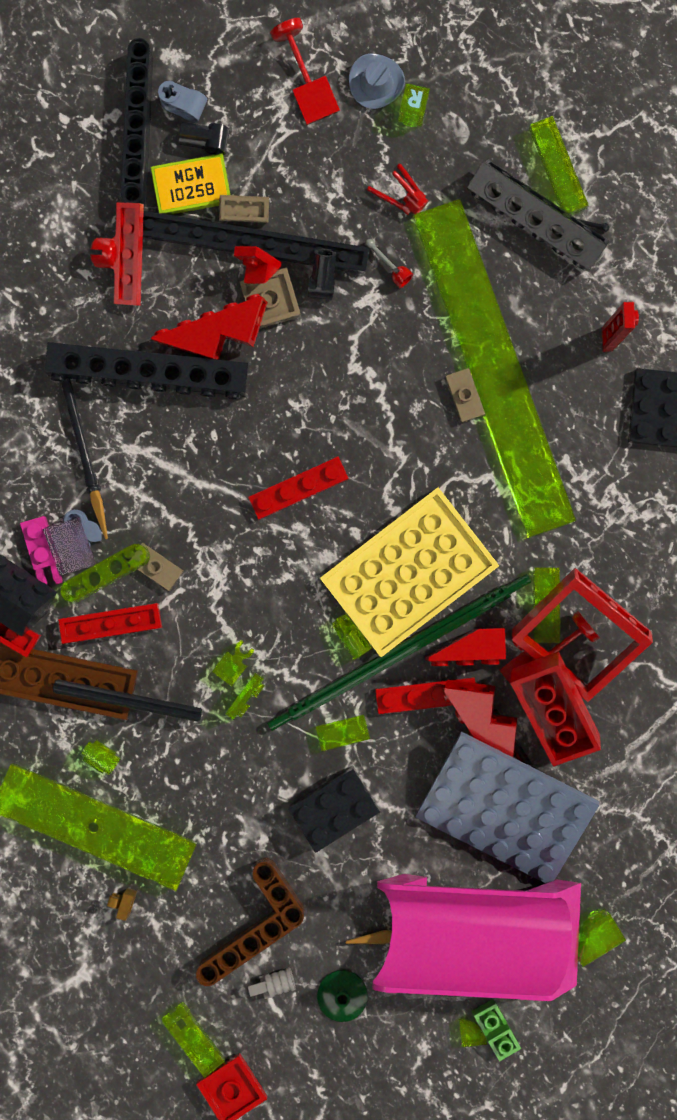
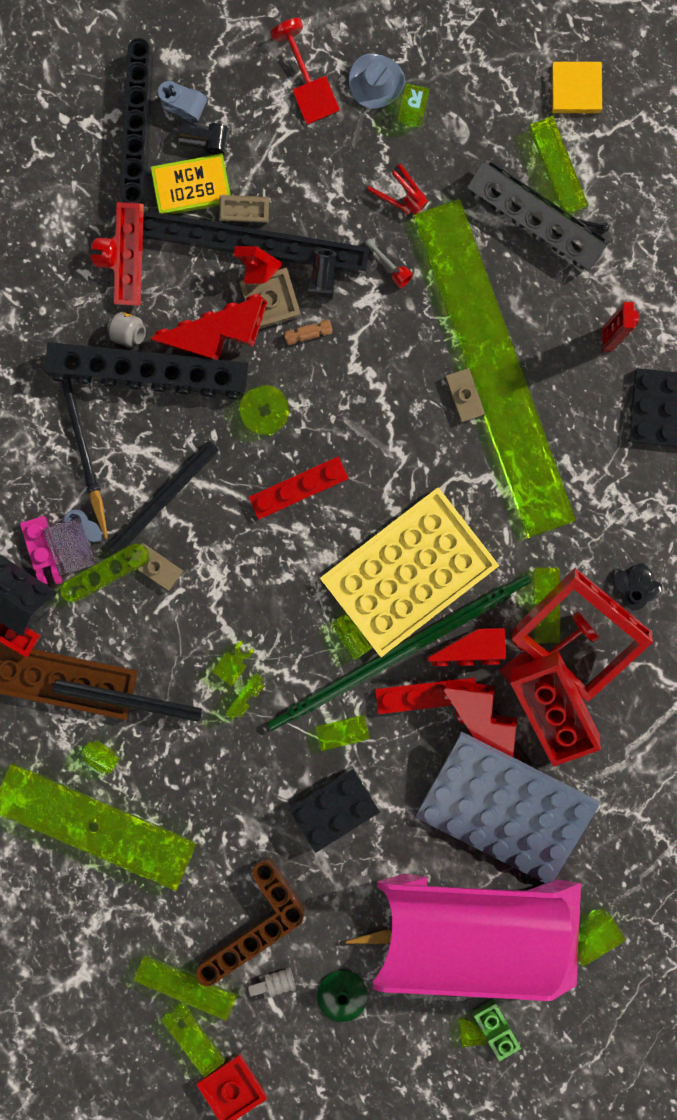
red plate [58,603,162,644] -> none
pearl gold tile [107,888,137,921] -> none
none -> light grey head [107,312,146,348]
none -> black axle [108,441,218,555]
none -> clear neon green plate [133,955,237,1021]
none -> clear neon green plate [240,385,289,436]
none -> medium nougat axle [284,320,332,345]
none -> yellow tile [551,62,602,113]
none -> black plate [613,563,662,610]

